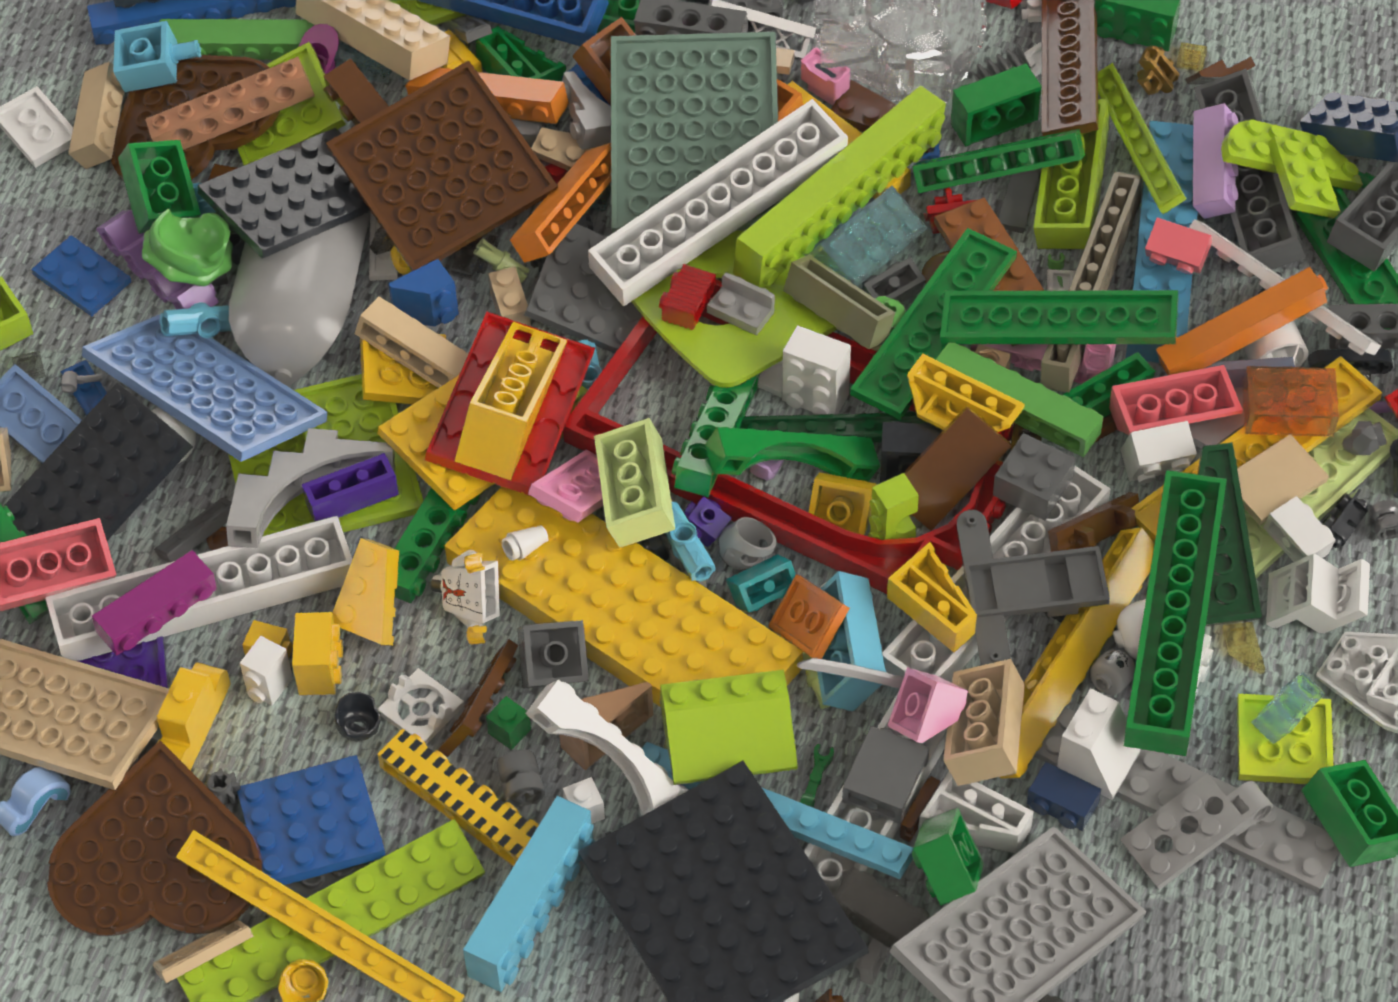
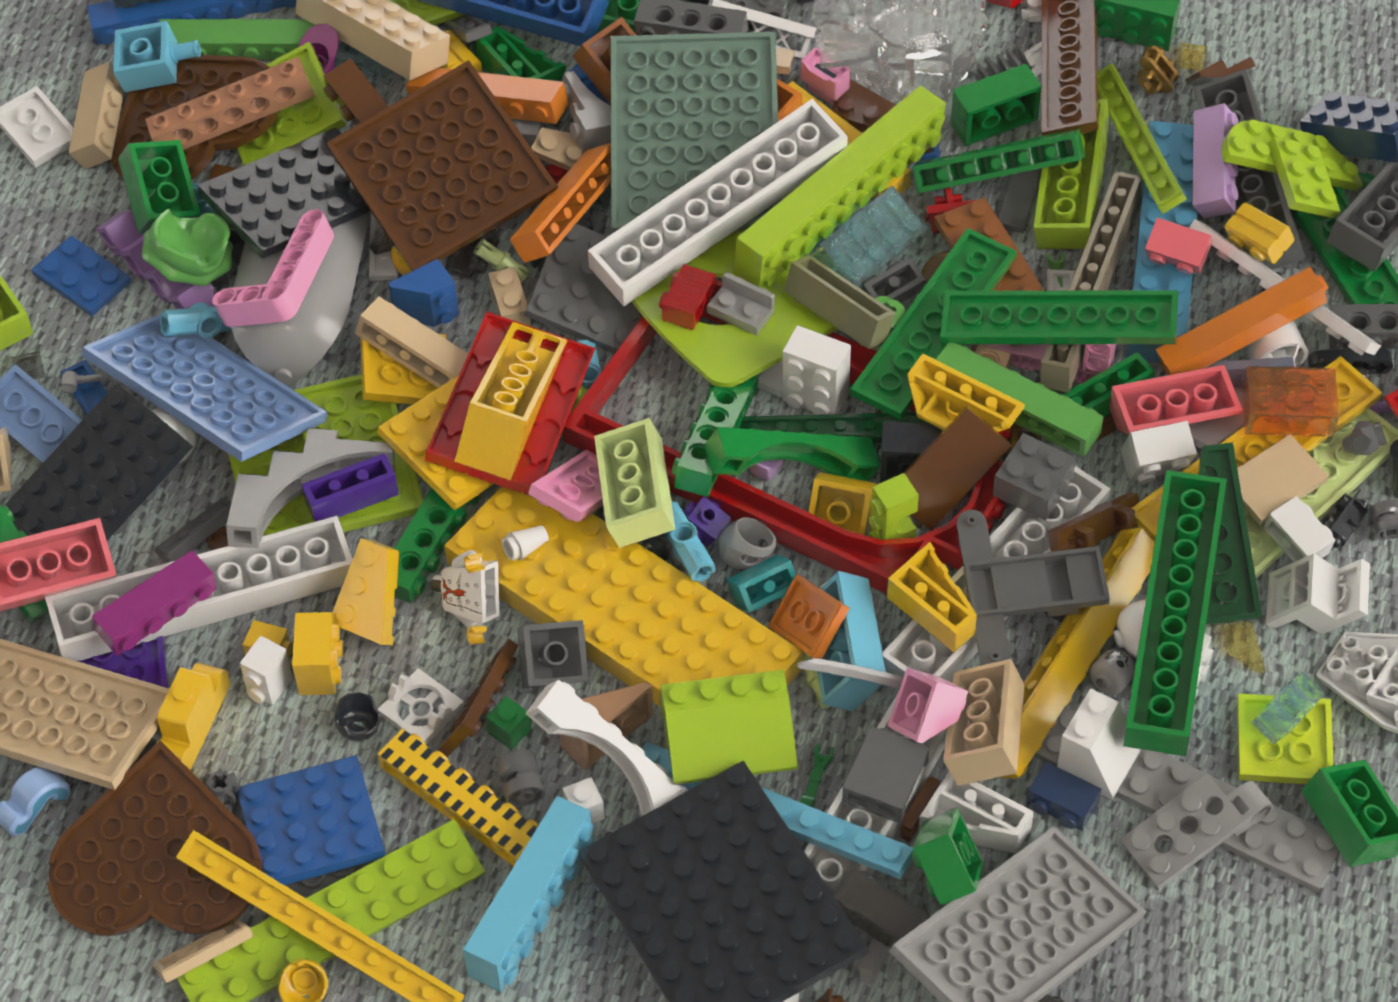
none -> bright pink beam [212,209,334,327]
none -> yellow brick [1225,203,1294,264]

